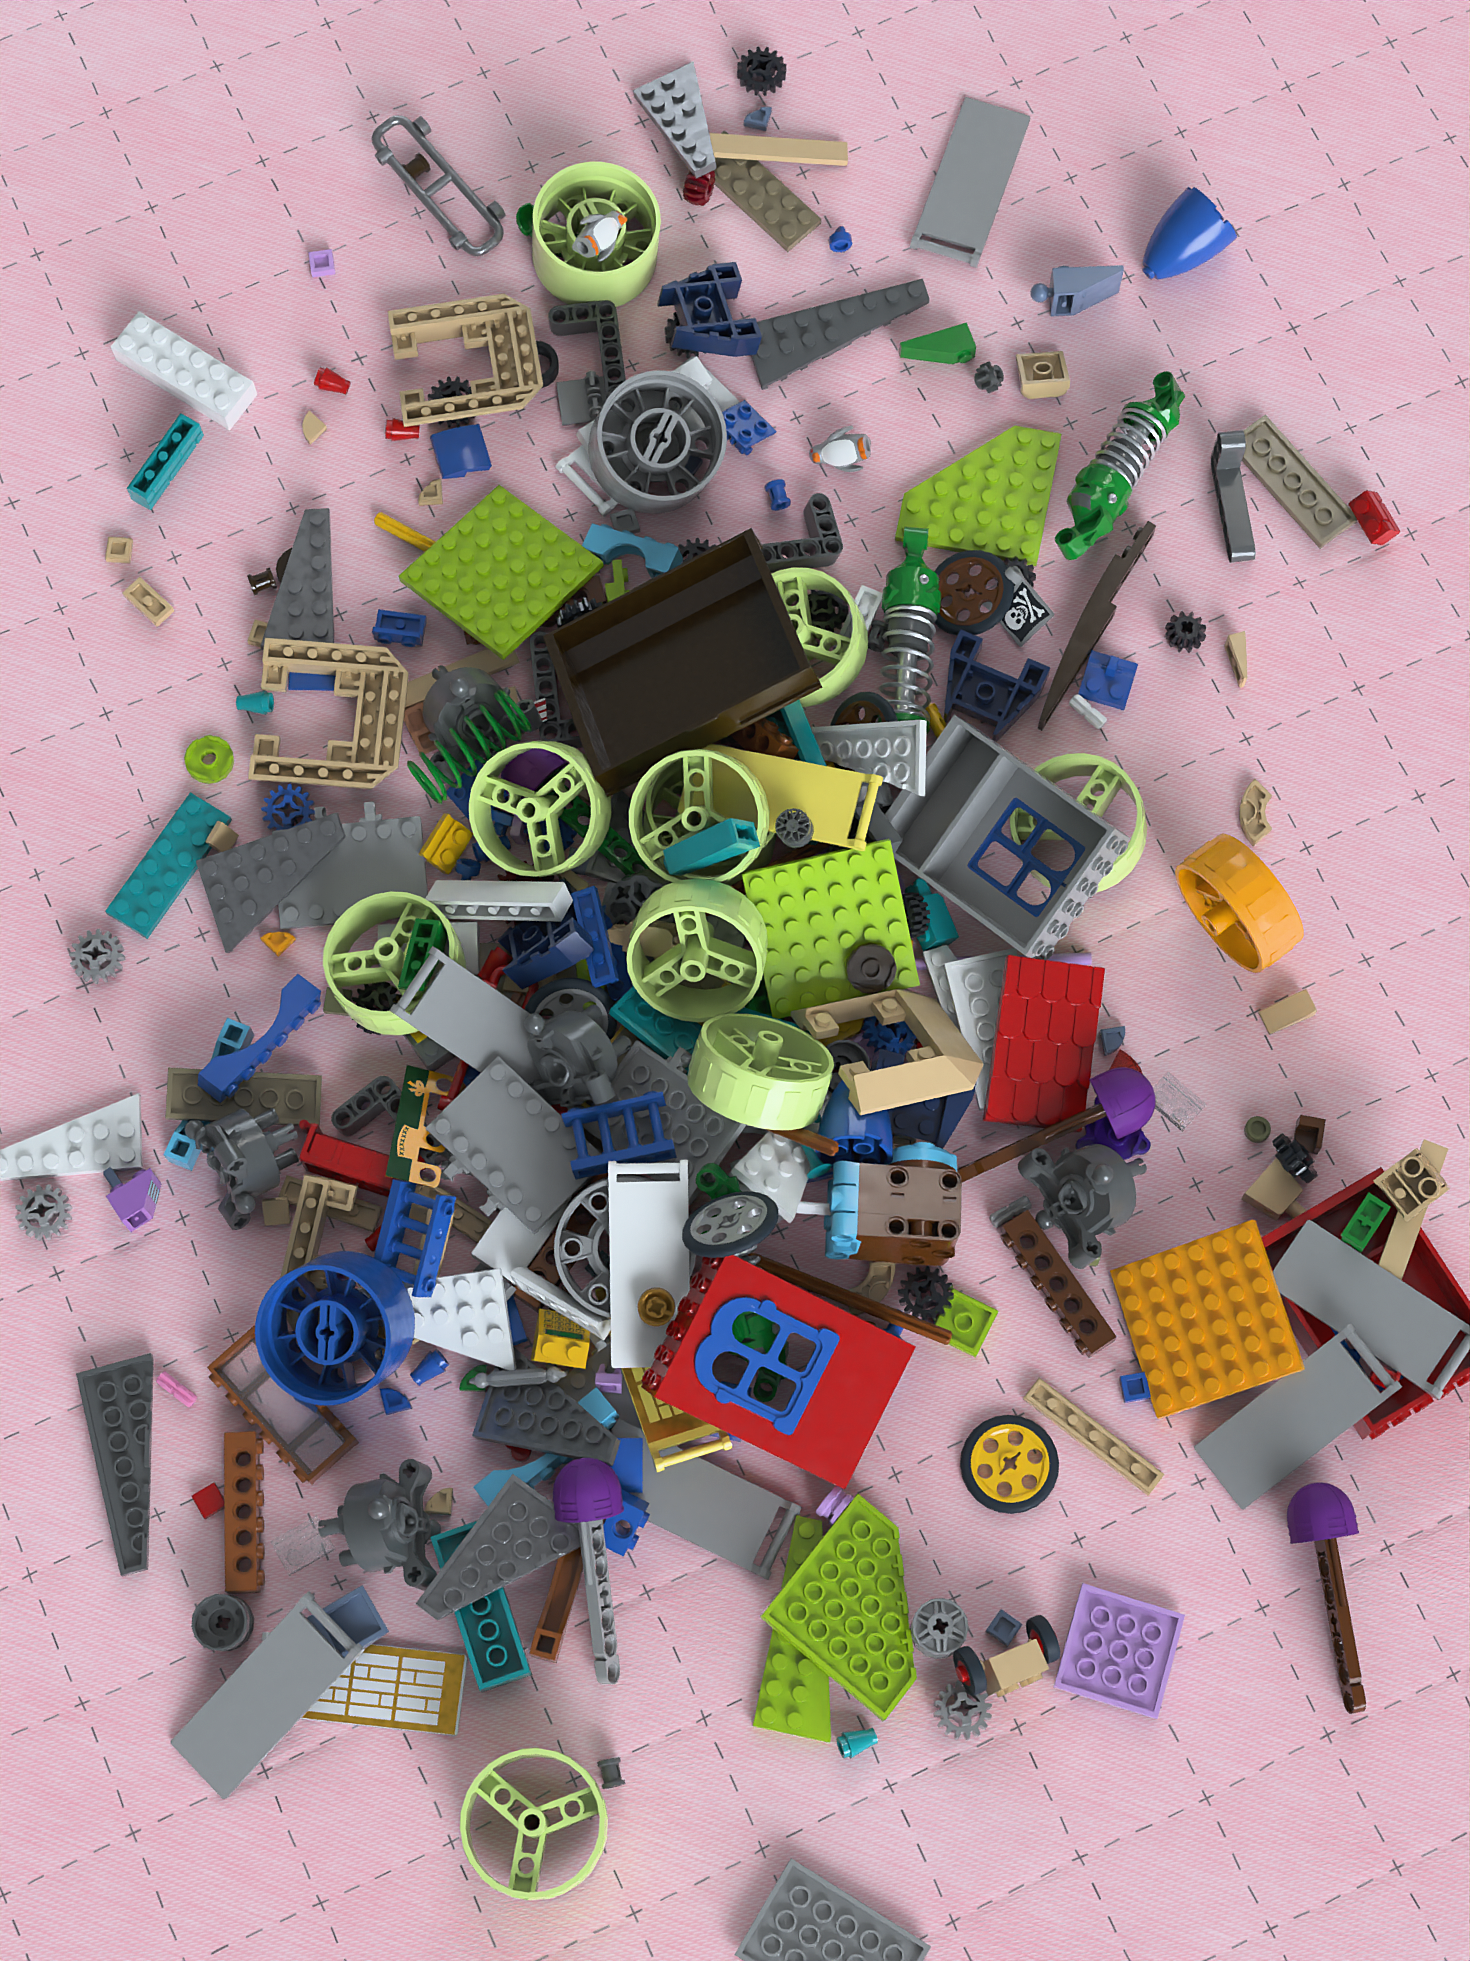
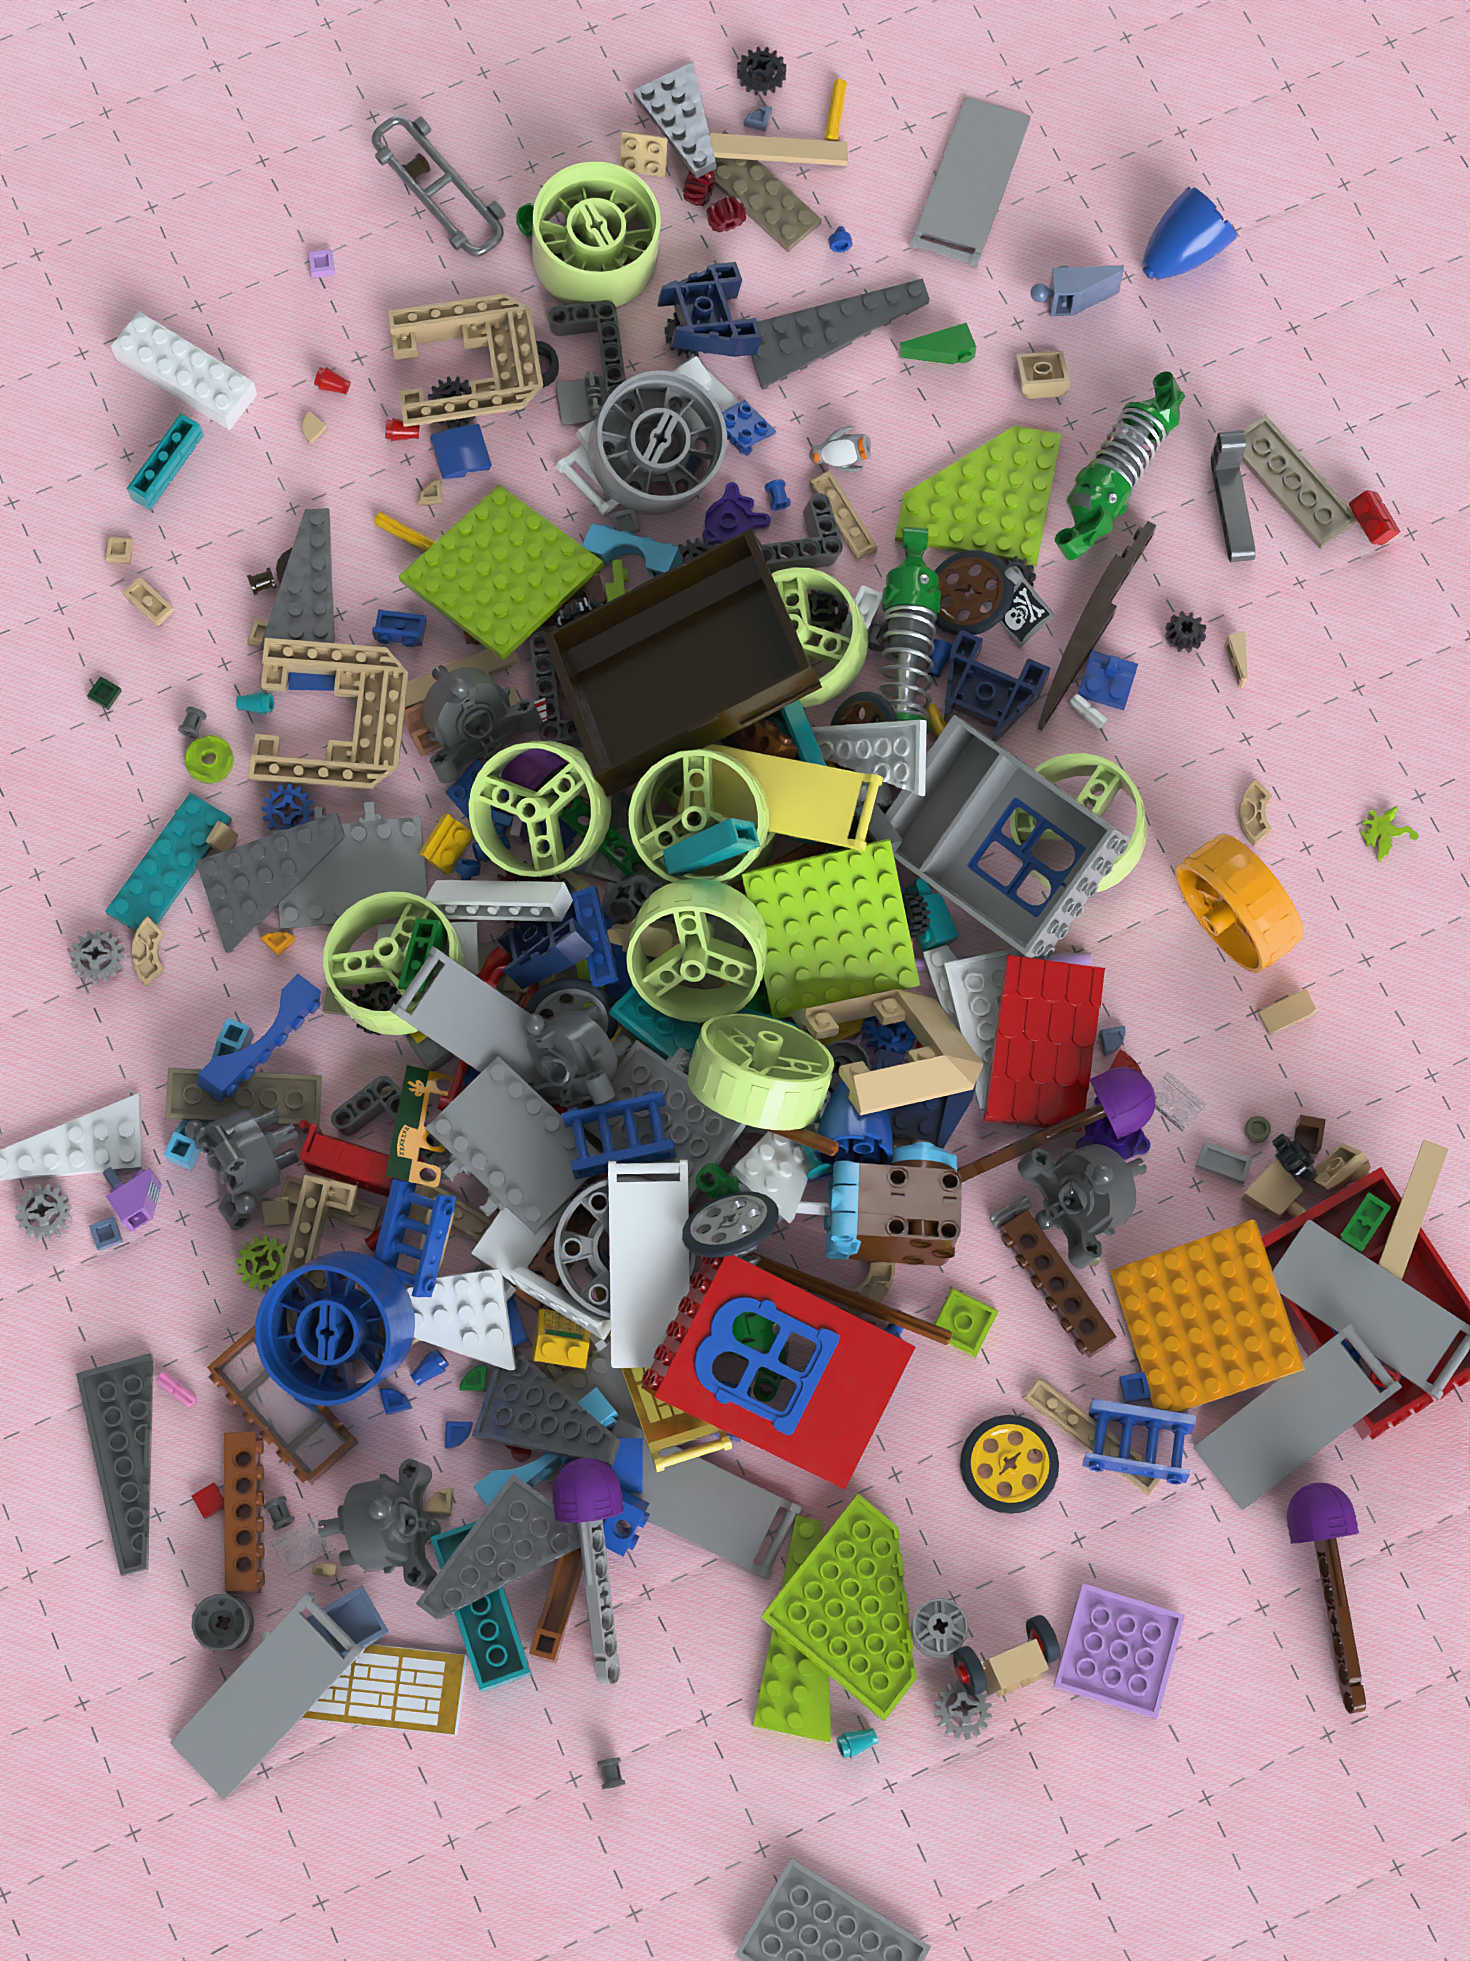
green piece [407,689,532,804] -> none
yellowish green wheel [460,1748,608,1900] -> none
light grey wheel [469,1367,567,1388] -> none
animal [572,210,627,262] -> none
lavender tile [595,1364,622,1394] -> none
pearl gold wheel [638,1287,675,1326] -> none
dark grey wheel [775,808,814,848] -> none
lavender wheel [815,1485,854,1526] -> none
dark brown tile [845,943,897,994] -> none
black gear [898,1266,954,1322] -> none
dark grey gear [974,361,1004,393] -> none
sand blue tile [985,1609,1023,1647] -> none
tan slope [1373,1148,1450,1222] -> none
none -> dark green tile [87,676,122,710]
none -> sand blue tile [89,1217,123,1251]
none -> tan tile [131,916,165,987]
none -> dark grey bush [178,707,207,739]
none -> lime gear [235,1235,287,1292]
none -> dark grey bush [264,1496,295,1530]
none -> tan tile [312,1563,339,1578]
none -> blue tile [445,1421,473,1449]
none -> tan hinge [620,130,669,178]
none -> dark purple tile [702,482,771,545]
none -> dark red gear [706,196,747,233]
none -> tan tile [809,470,877,560]
none -> yellow axle [825,78,847,141]
none -> blue cone [926,639,952,677]
none -> blue fence [1082,1398,1196,1485]
none -> light grey tile [1195,1141,1253,1184]
none -> tan slope [1311,1143,1371,1191]
none -> lime piece [1361,806,1419,861]

